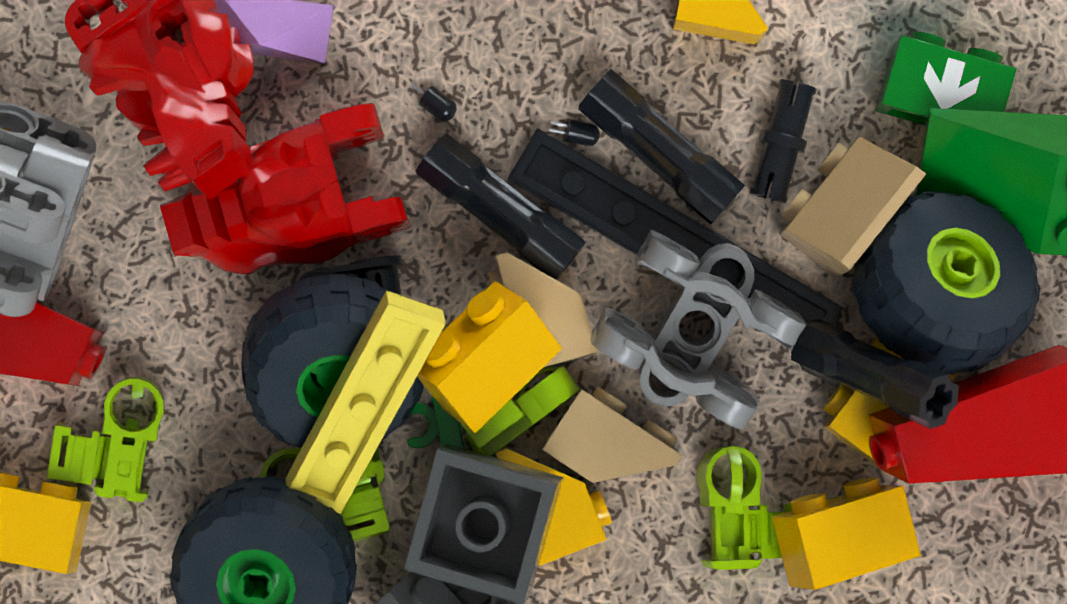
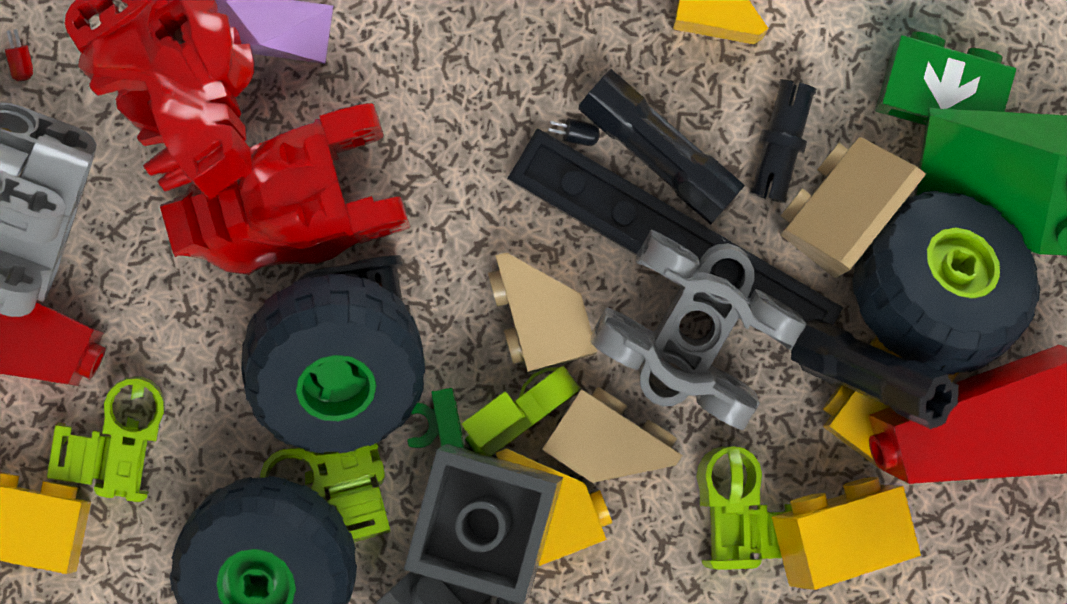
light yellow plate [285,290,446,514] -> none
black piece [411,83,457,122] -> none
black axle [415,133,586,280] -> none
yellow brick [417,281,563,434] -> none
none -> red piece [5,29,33,82]

